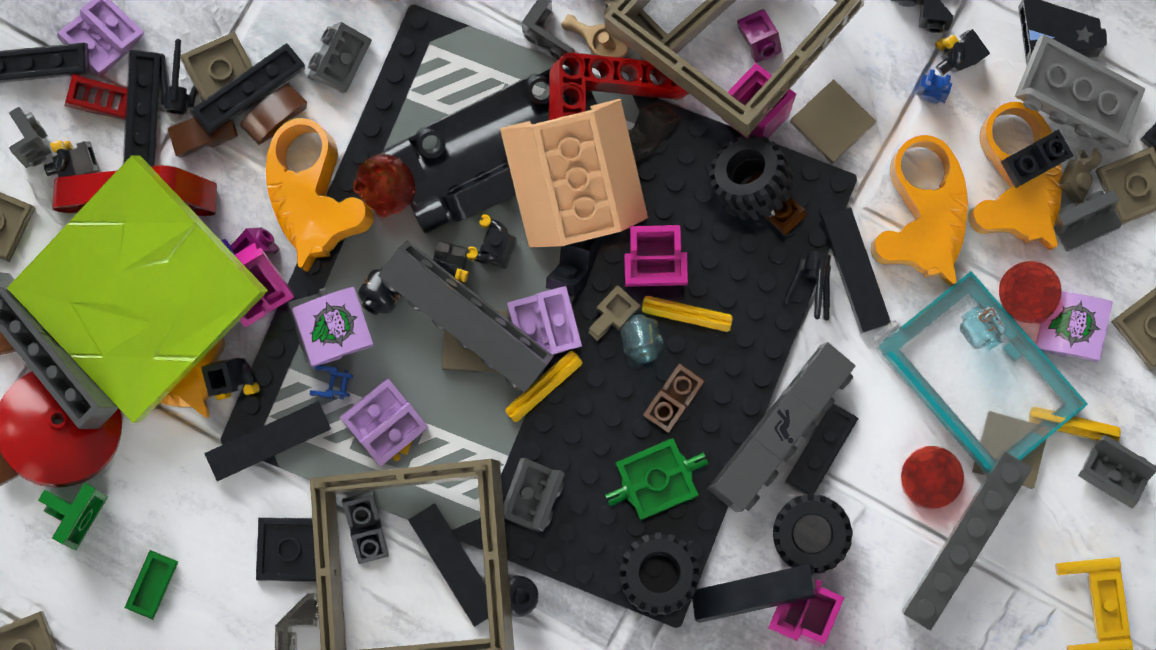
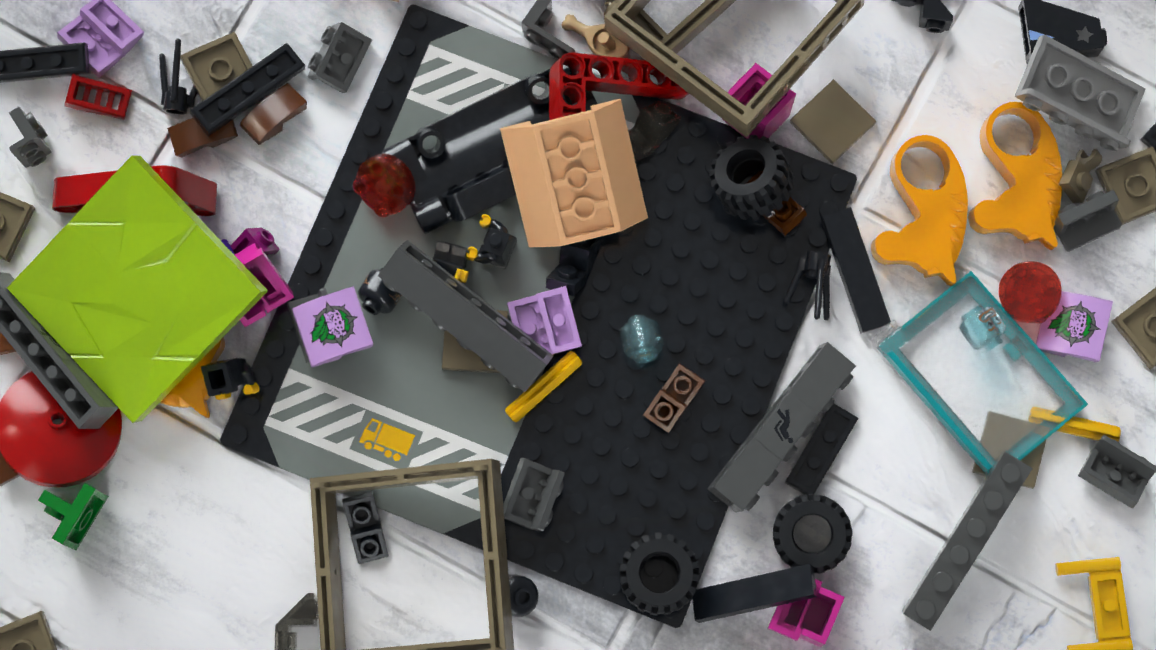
black piece [44,140,100,177] -> none
black tile [122,50,160,166] -> none
green tile [124,550,179,620] -> none
black tile [204,401,332,482] -> none
black tile [256,517,316,582] -> none
light orange animal [266,118,374,272] -> none
blue piece [309,365,353,400] -> none
lavender slope [339,378,428,467] -> none
black tile [408,503,488,627] -> none
dark tan plate [588,285,641,341] -> none
green plate [605,438,708,521] -> none
dark pink plate [625,225,688,287] -> none
yellow axle [641,296,733,332] -> none
magenta bracket [737,9,782,63] -> none
clear red tile [900,446,964,509] -> none
blue plate [916,69,953,104] -> none
black piece [935,29,990,76] -> none
black slope [1000,129,1074,188] -> none

